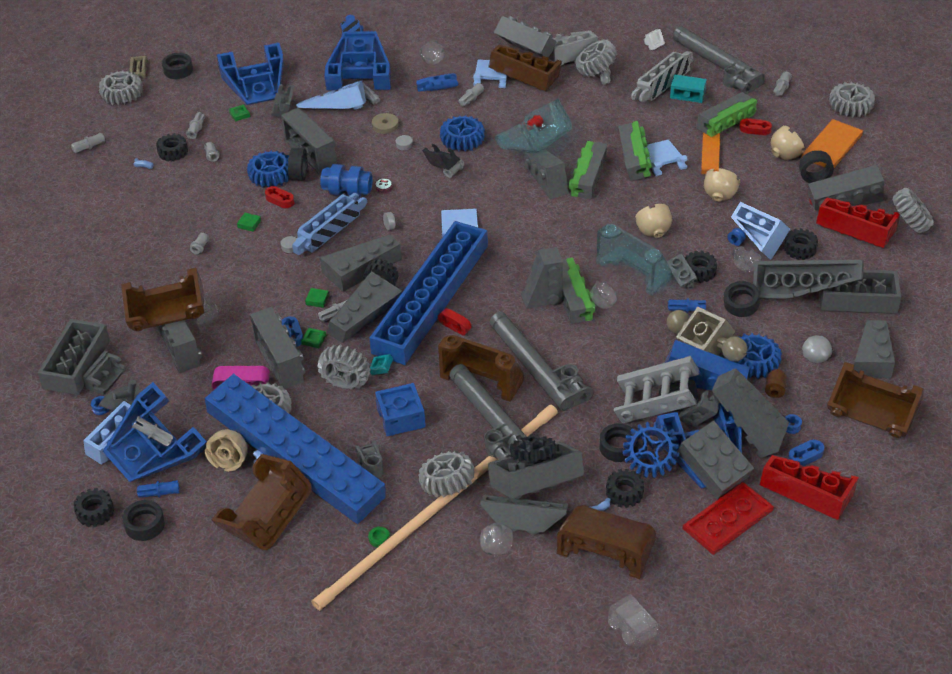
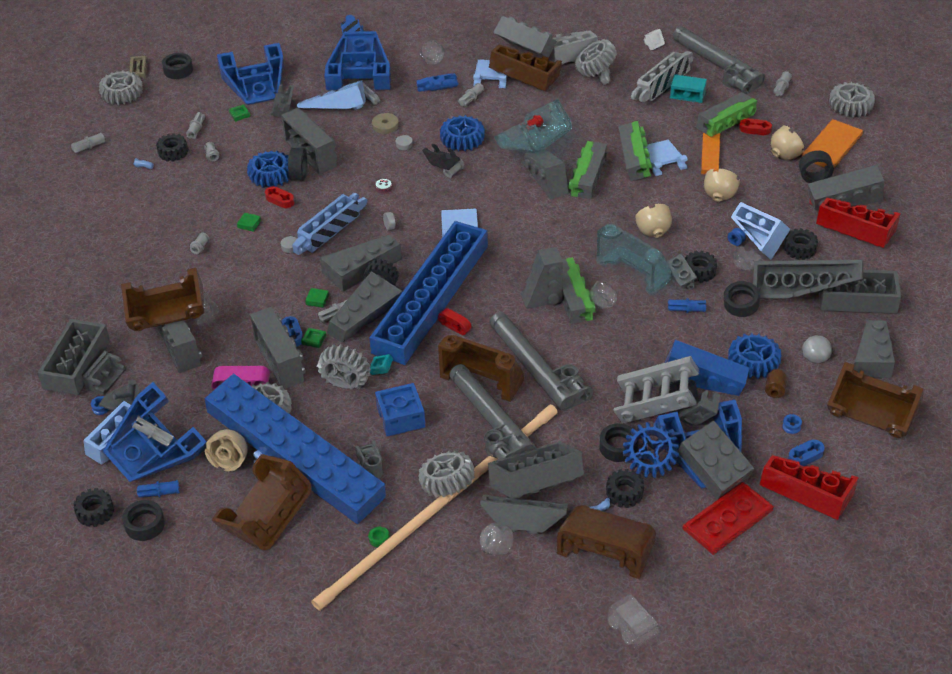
blue piece [320,164,373,198] -> none
black gear [510,434,556,464] -> none
dark tan brick [667,307,747,362] -> none
dark grey wedge [712,368,789,458] -> none
light grey gear [893,188,934,233] -> none

